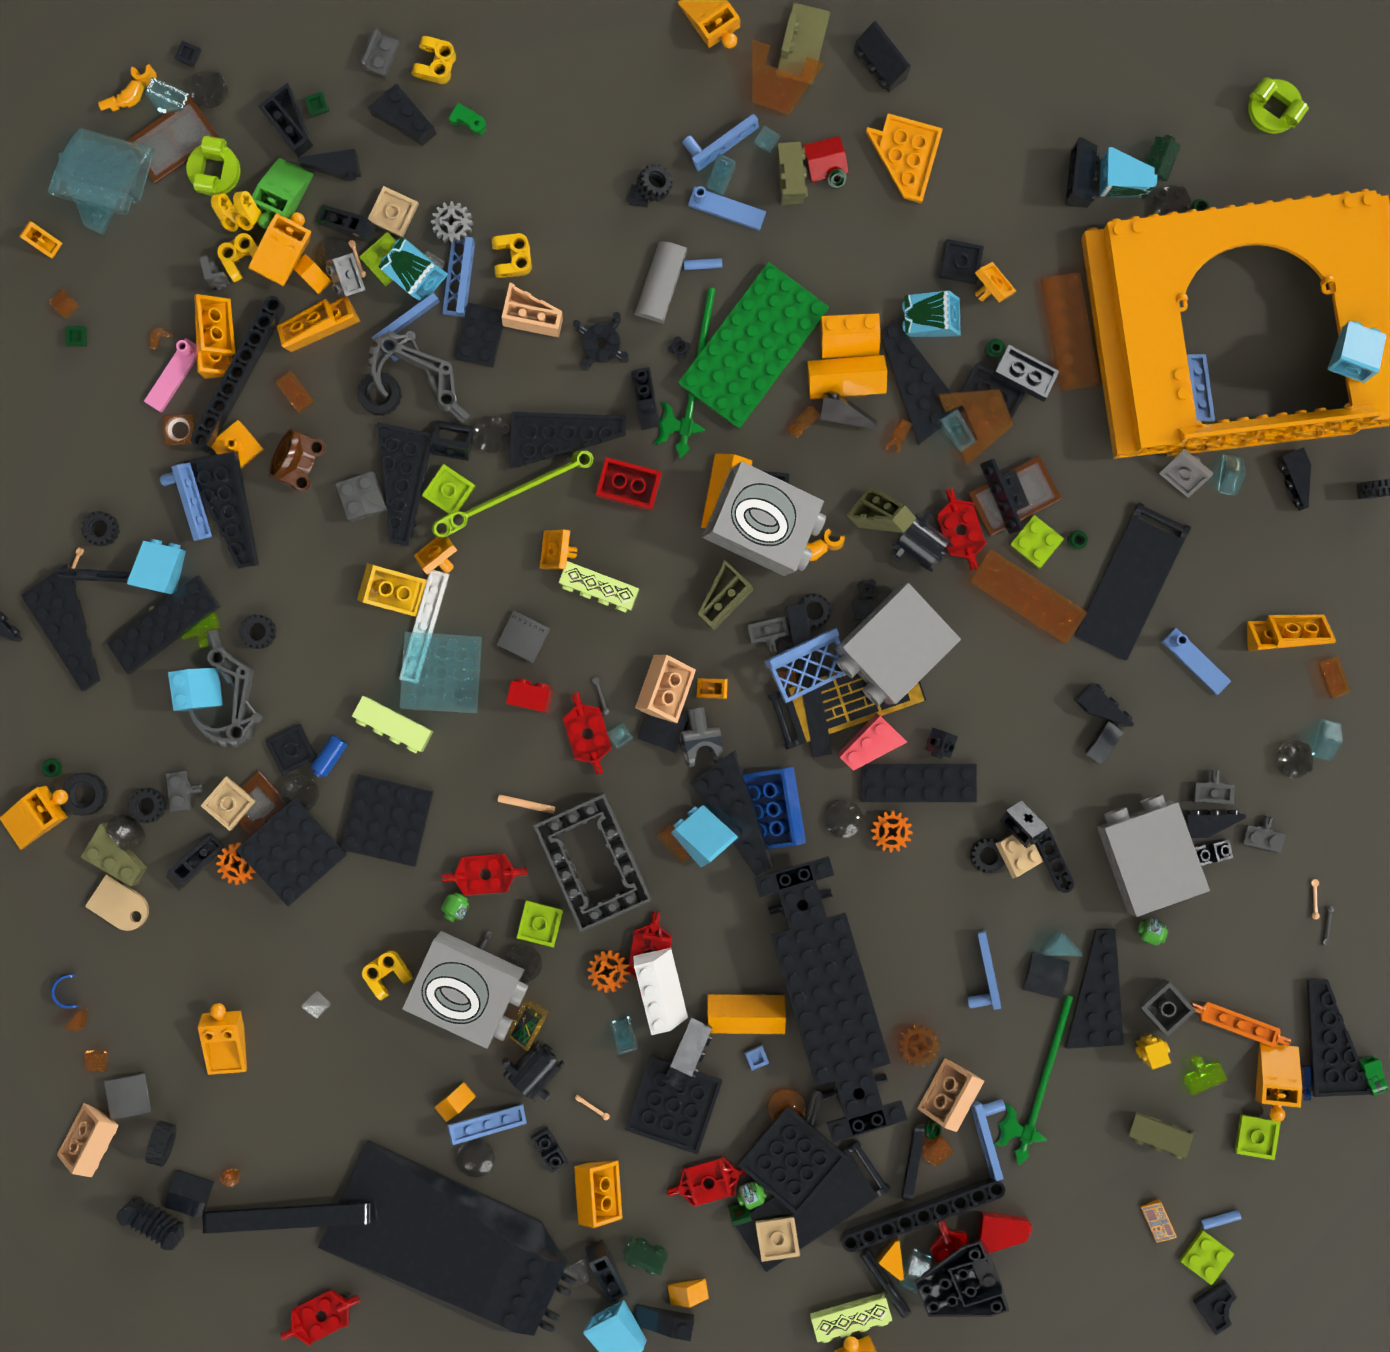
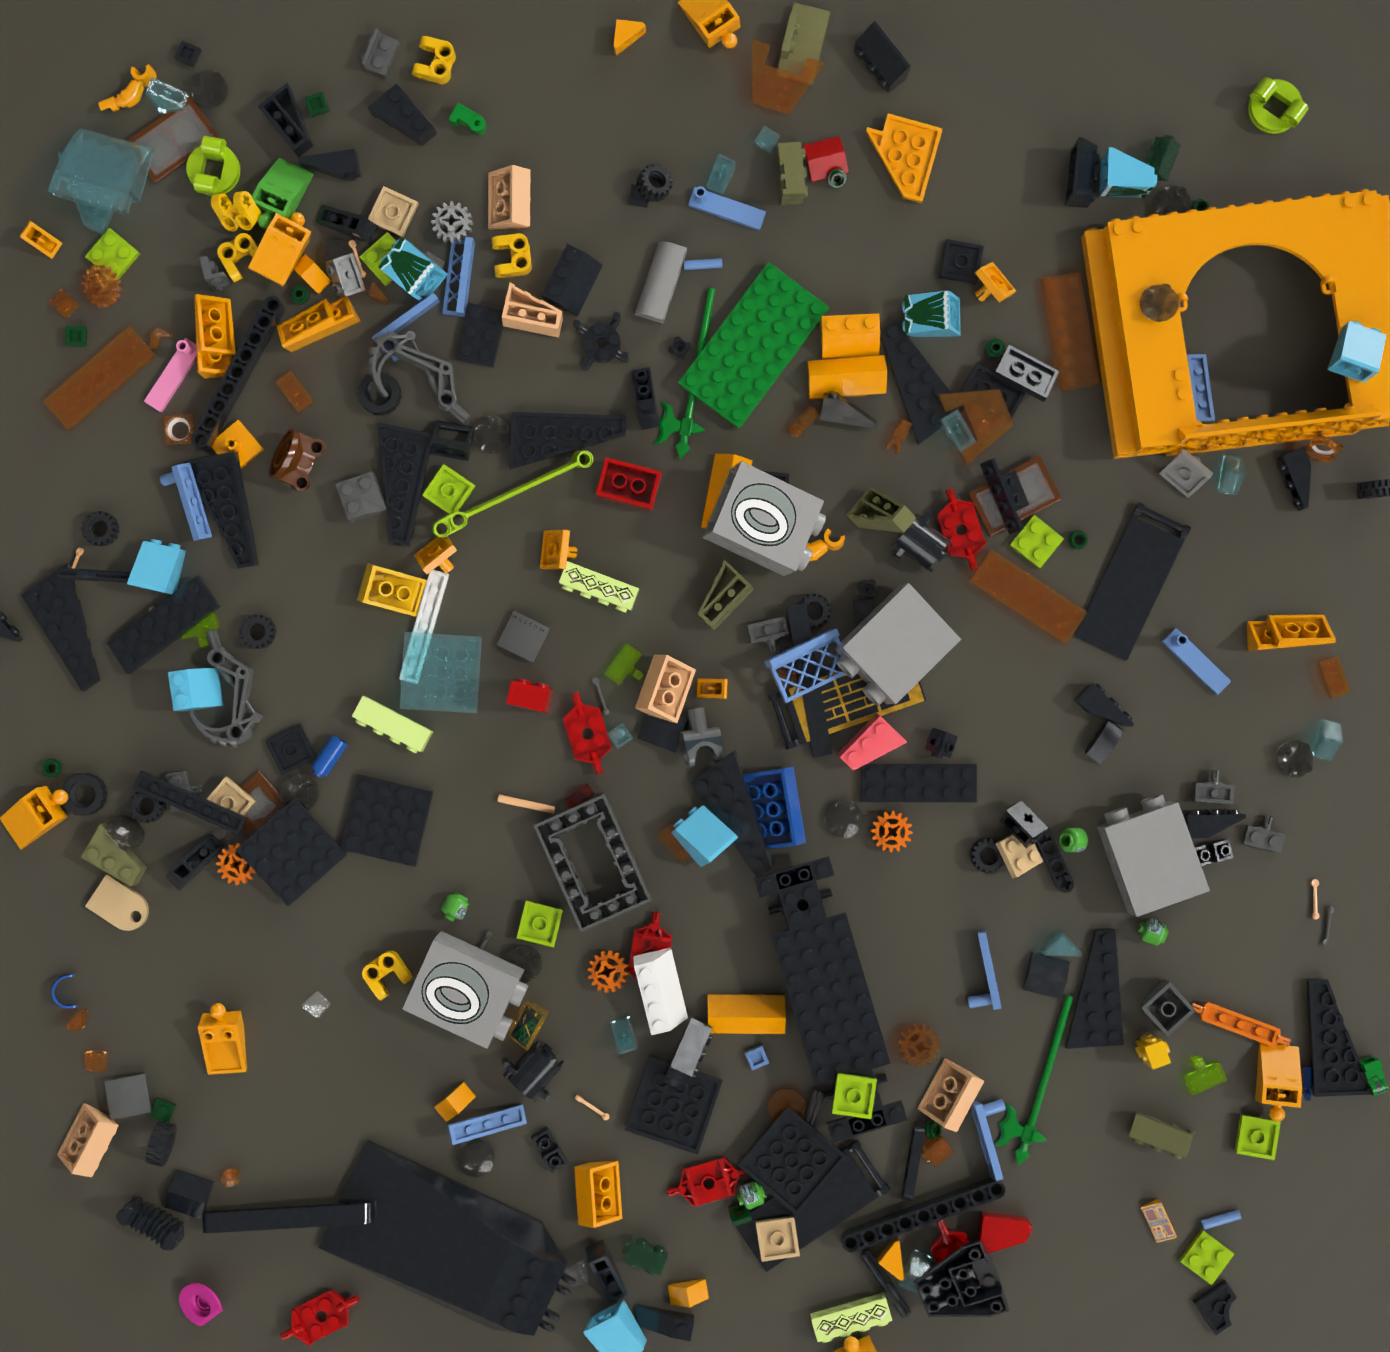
red plate [442,853,528,896] -> none
medium blue piece [682,114,759,172] -> none
none -> clear orange plate [43,326,157,431]
none -> clear orange gear [81,265,122,307]
none -> lime plate [85,228,140,282]
none -> black plate [133,771,248,835]
none -> dark green plate [149,1097,177,1123]
none -> dark pink hat [179,1283,223,1326]
none -> dark green plate [290,285,310,304]
none -> clear orange slope [368,282,390,305]
none -> light nougat slope [488,165,531,230]
none -> black slope [542,244,603,317]
none -> clear red piece [565,783,594,808]
none -> clear neon green plate [604,643,644,685]
none -> light orange slope [613,19,646,56]
none -> lime plate [832,1073,877,1119]
none -> bright green head [1059,827,1088,853]
none -> clear smoke dish [1139,284,1179,322]
none -> clear orange piece [1304,434,1344,463]

